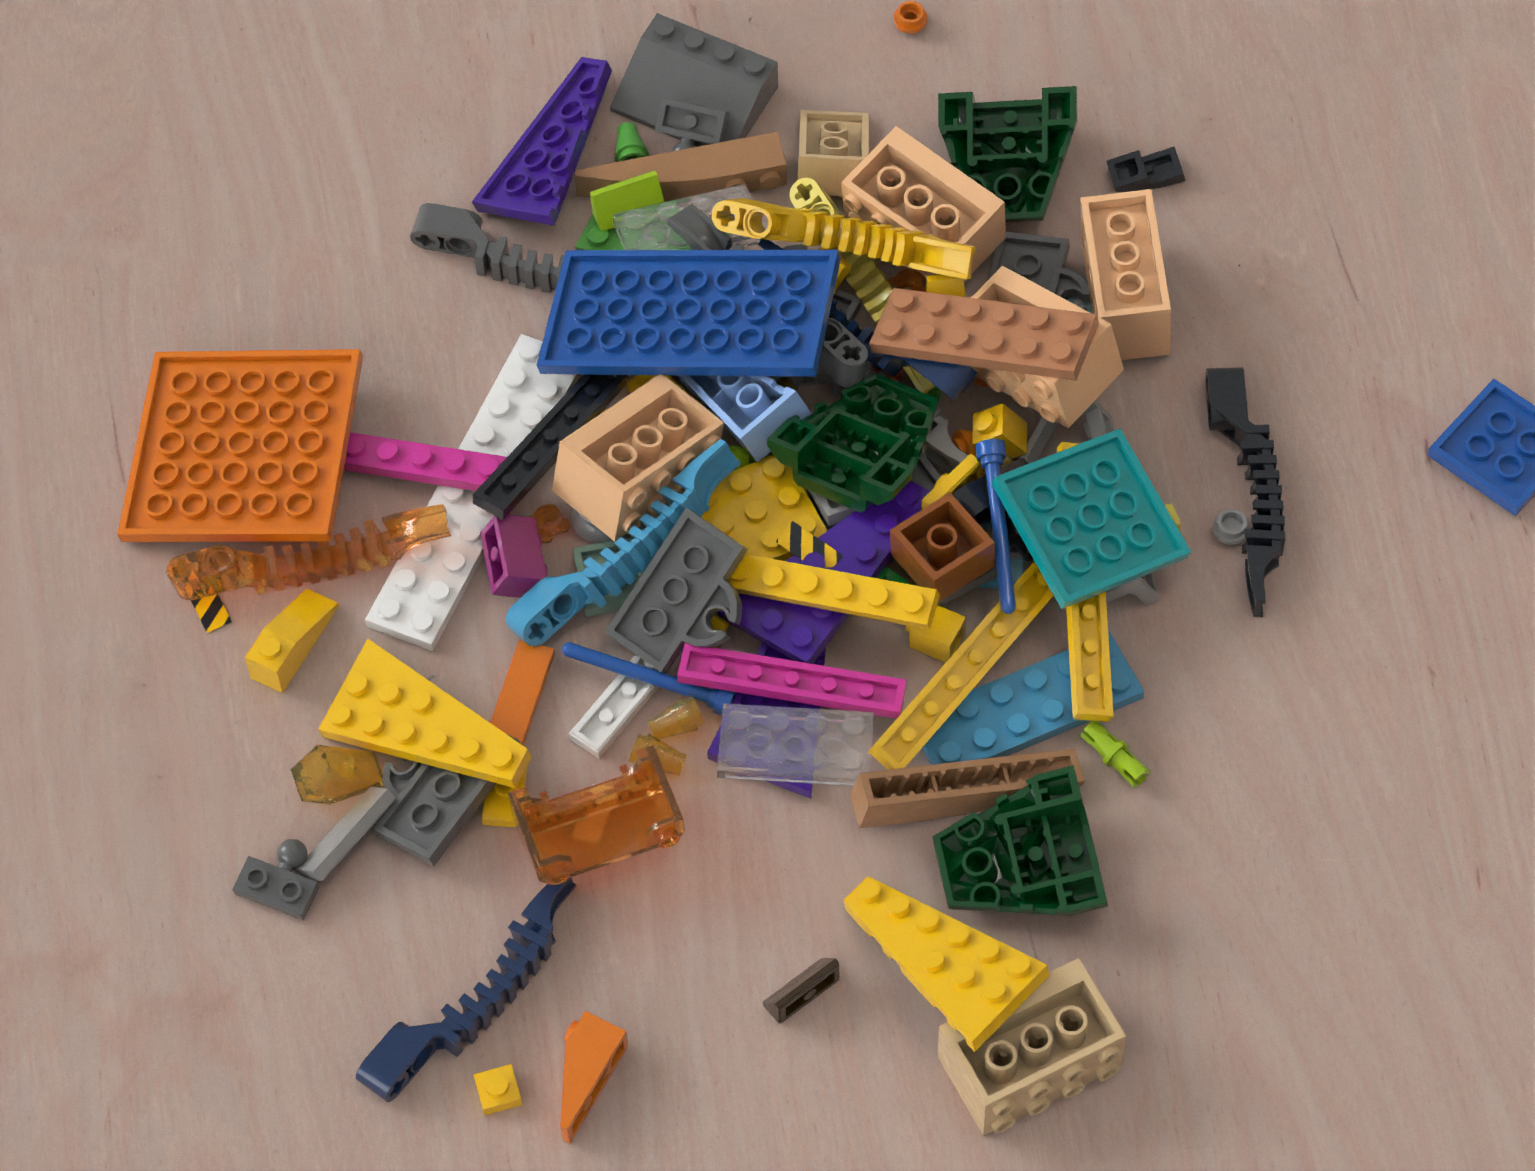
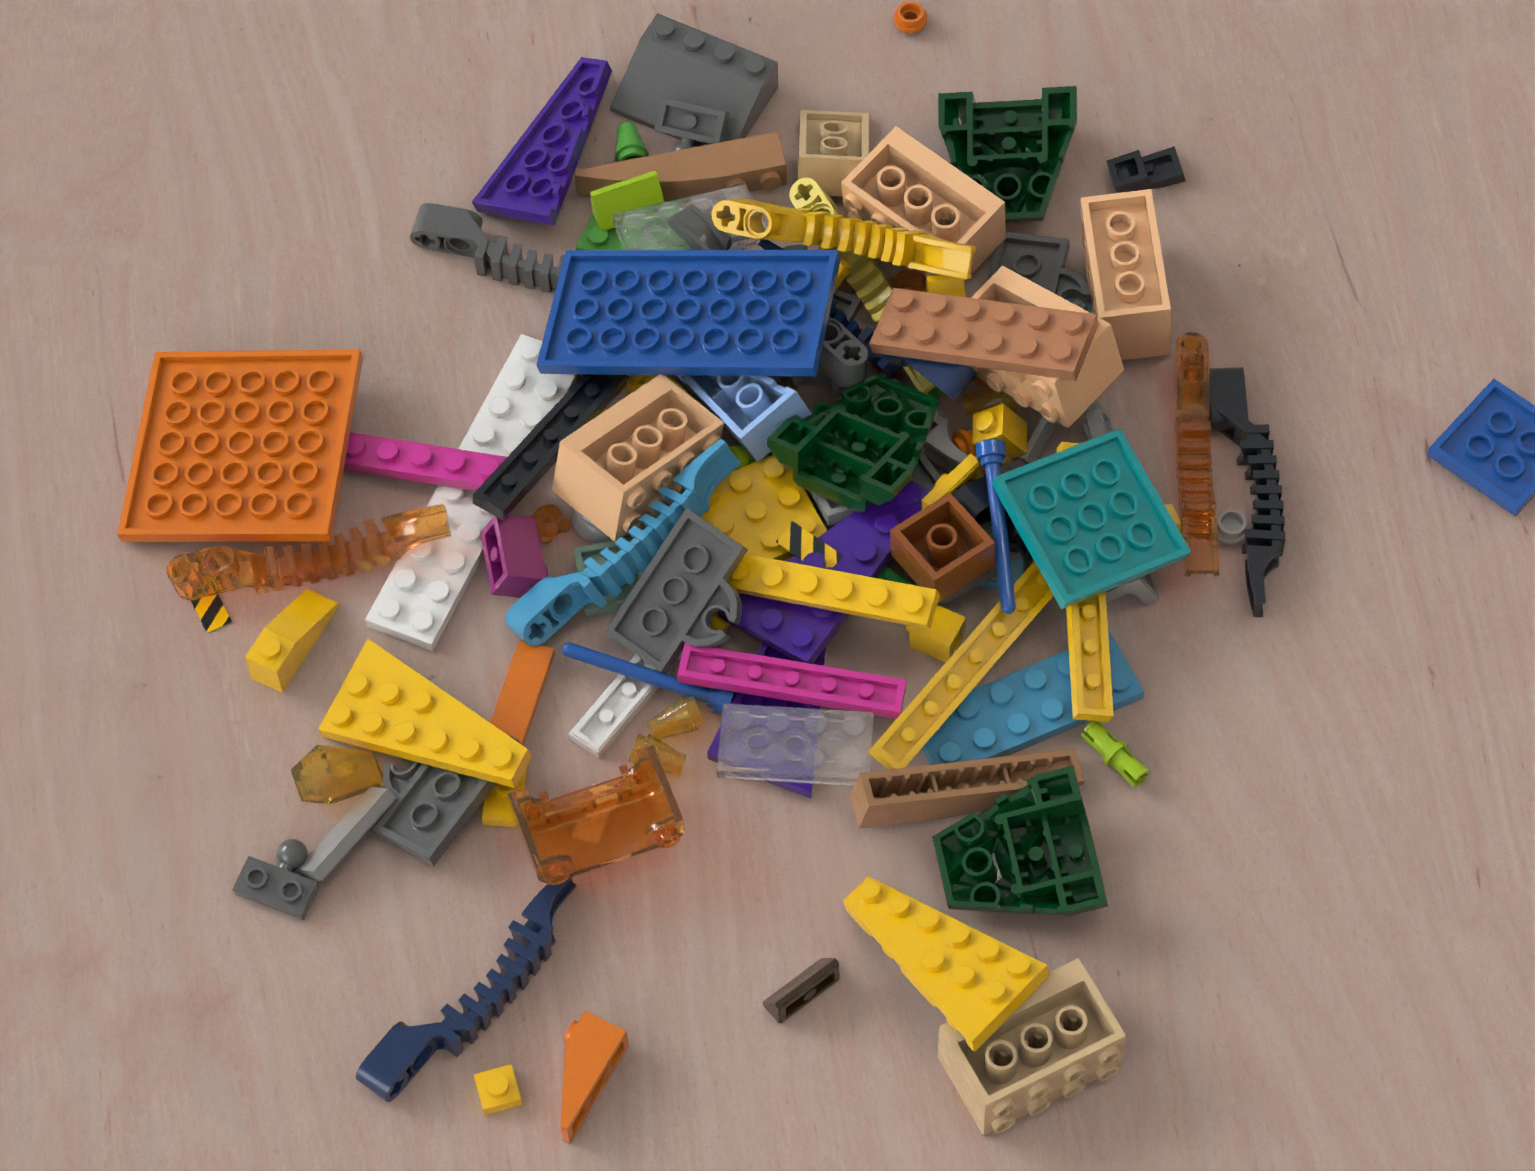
none -> clear yellow cone [964,388,1017,416]
none -> clear orange piece [1173,332,1219,576]

